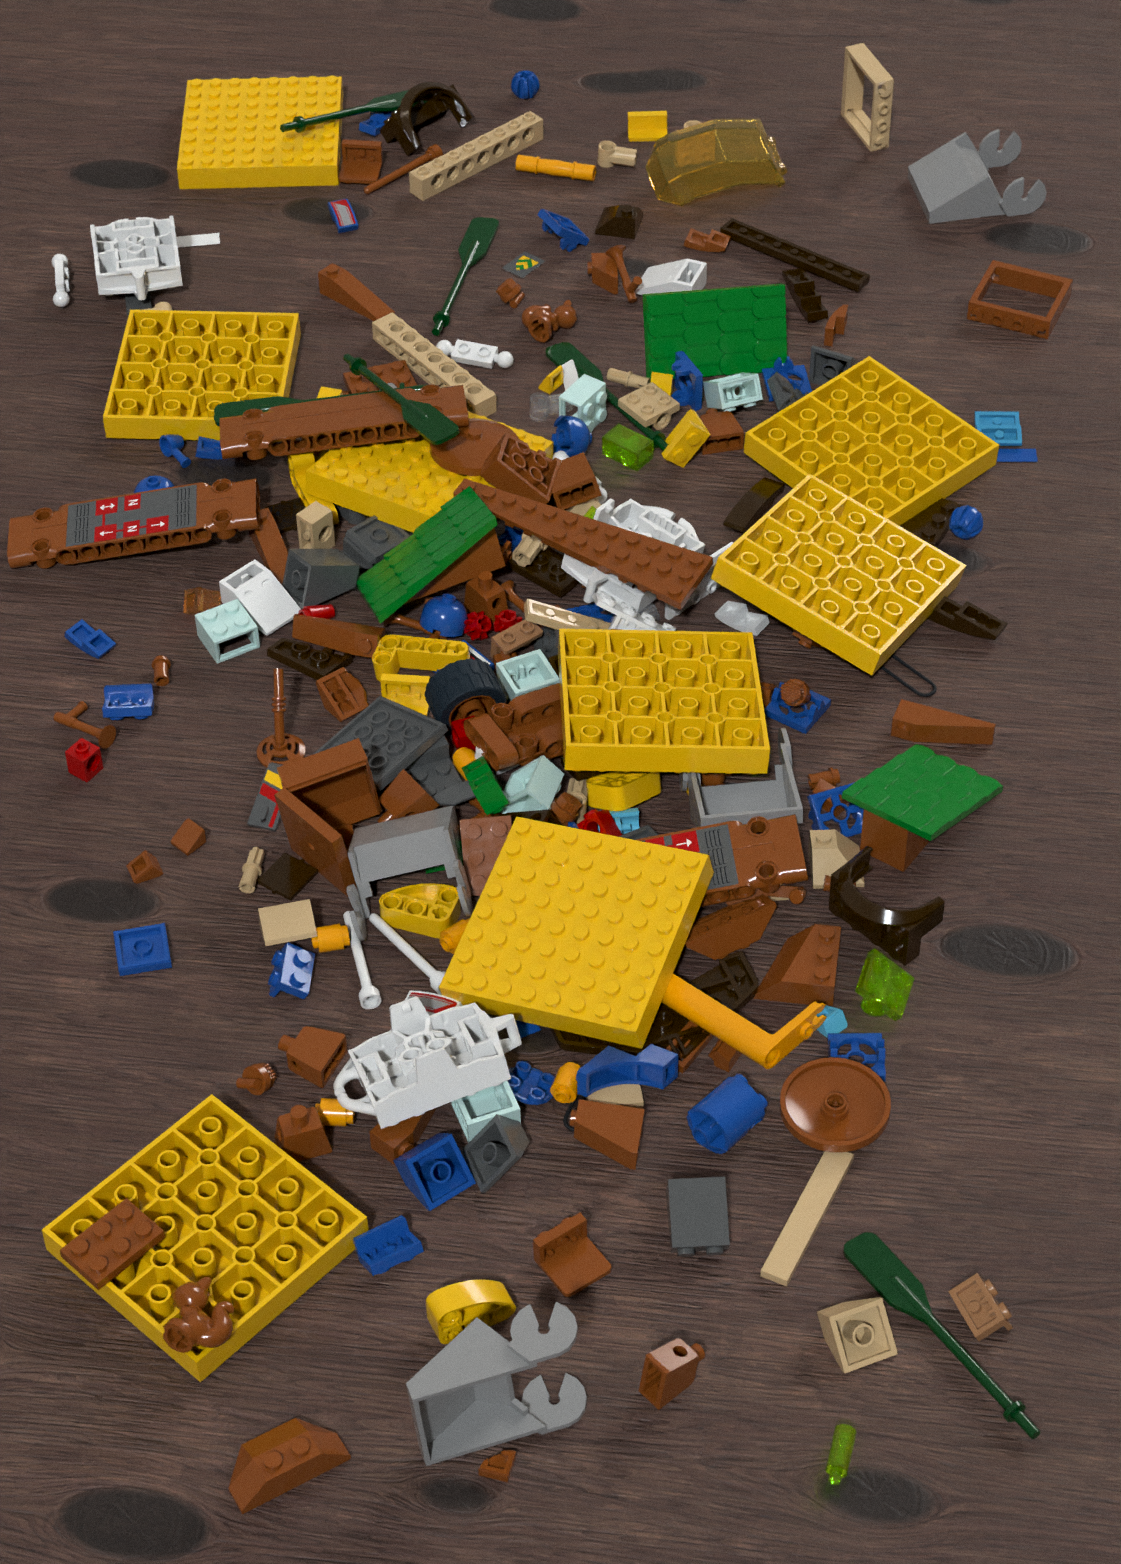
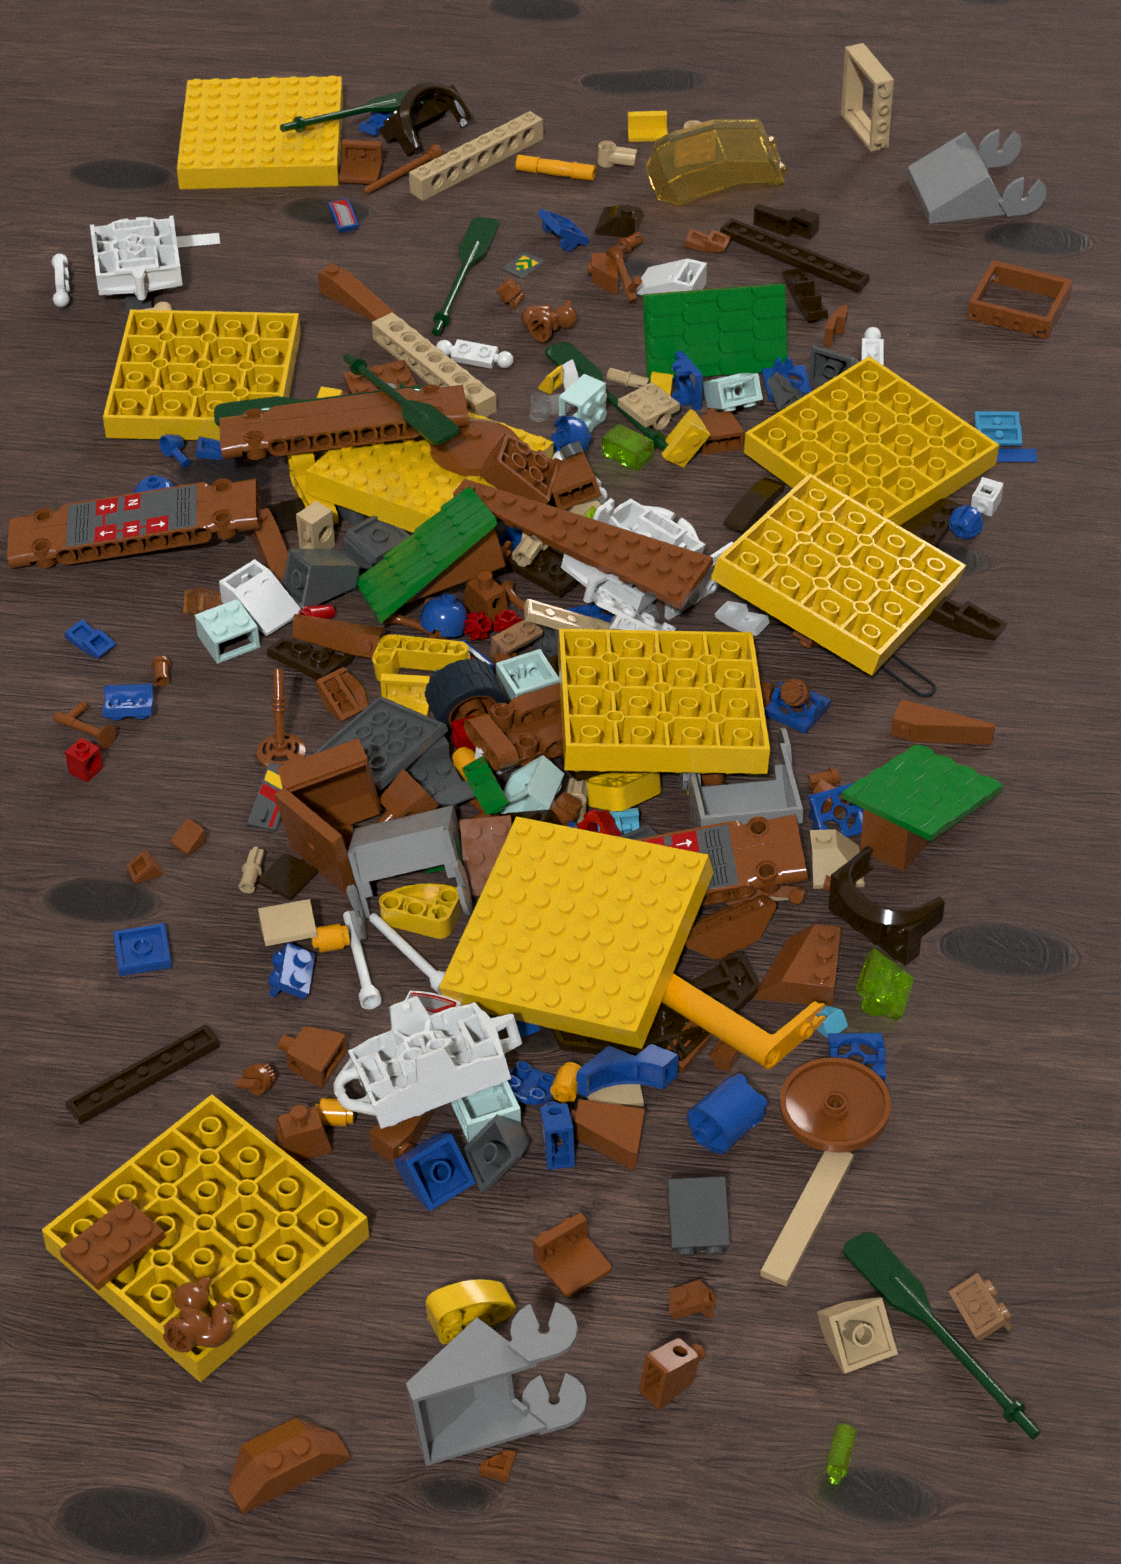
blue bracket [353,1215,424,1276] -> none
light orange brick [439,918,470,954] -> none
blue piece [511,70,539,99] -> none
none -> dark brown tile [65,1025,220,1125]
none -> blue torso [540,1101,575,1170]
none -> dark grey beam [560,441,584,460]
none -> dark orange pin [617,232,643,253]
none -> dark orange bracket [669,1280,716,1319]
none -> dark brown slope [753,204,819,240]
none -> white plate [861,327,884,365]
none -> white window [971,477,1004,517]

